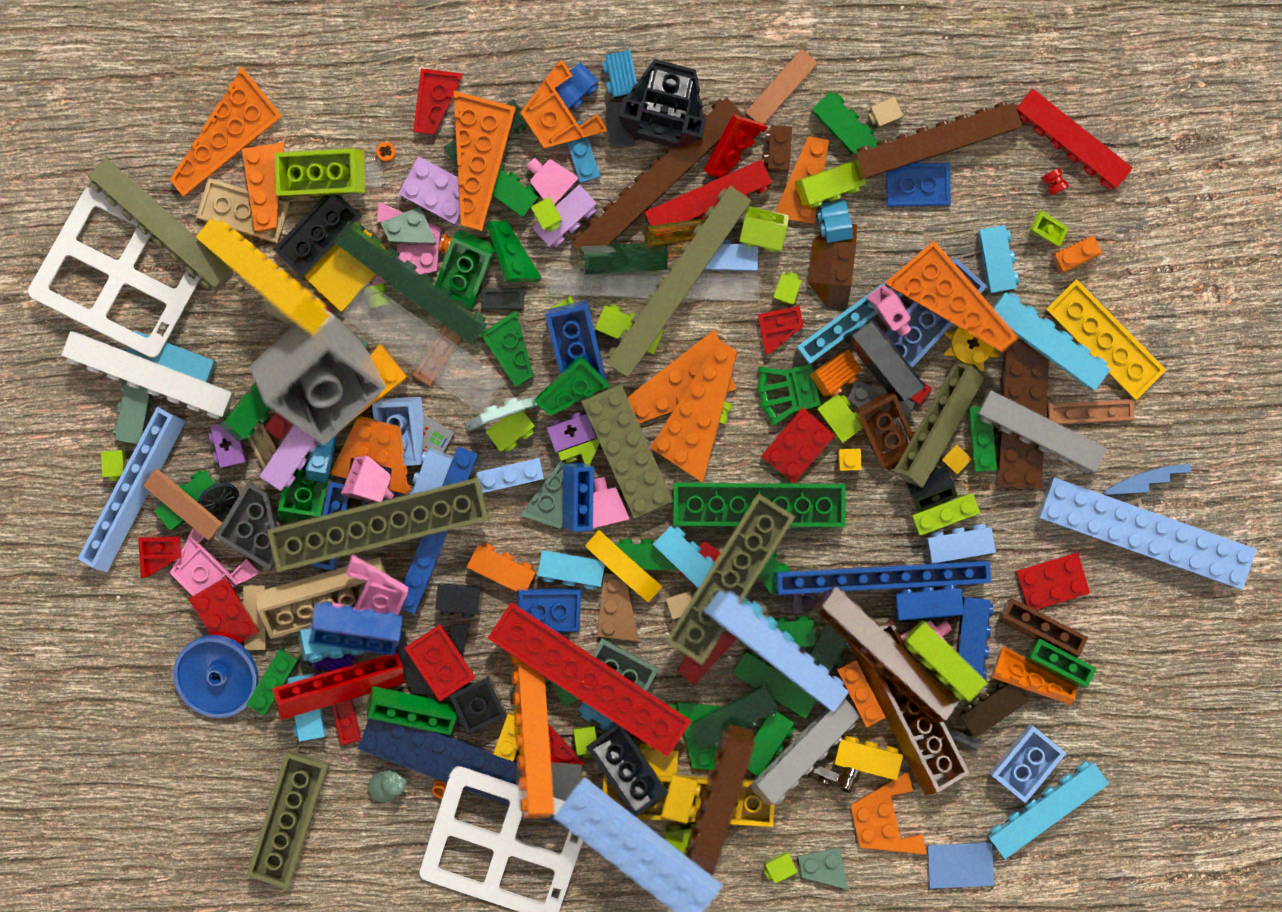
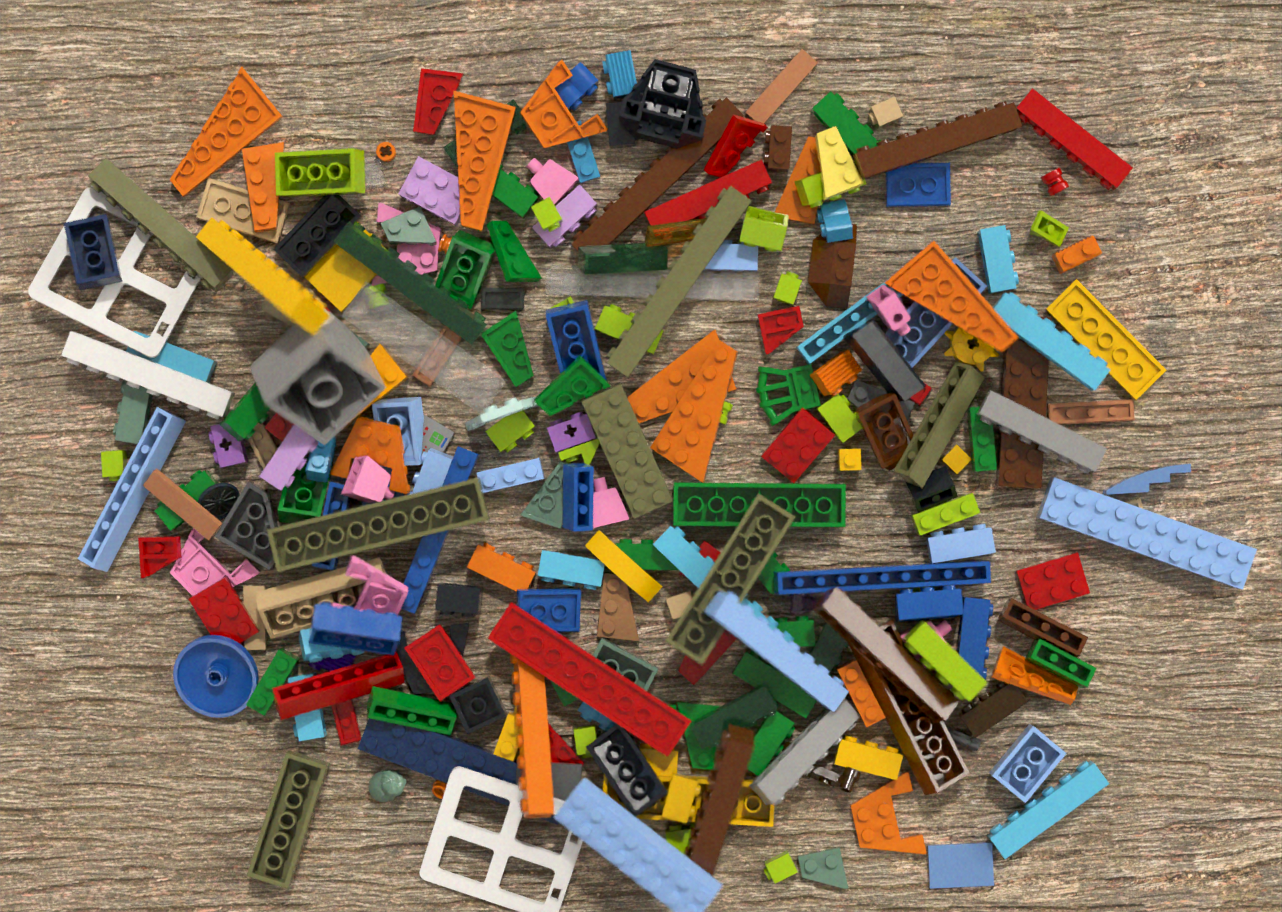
none -> dark blue brick [64,214,123,291]
none -> light yellow wing [815,126,864,200]

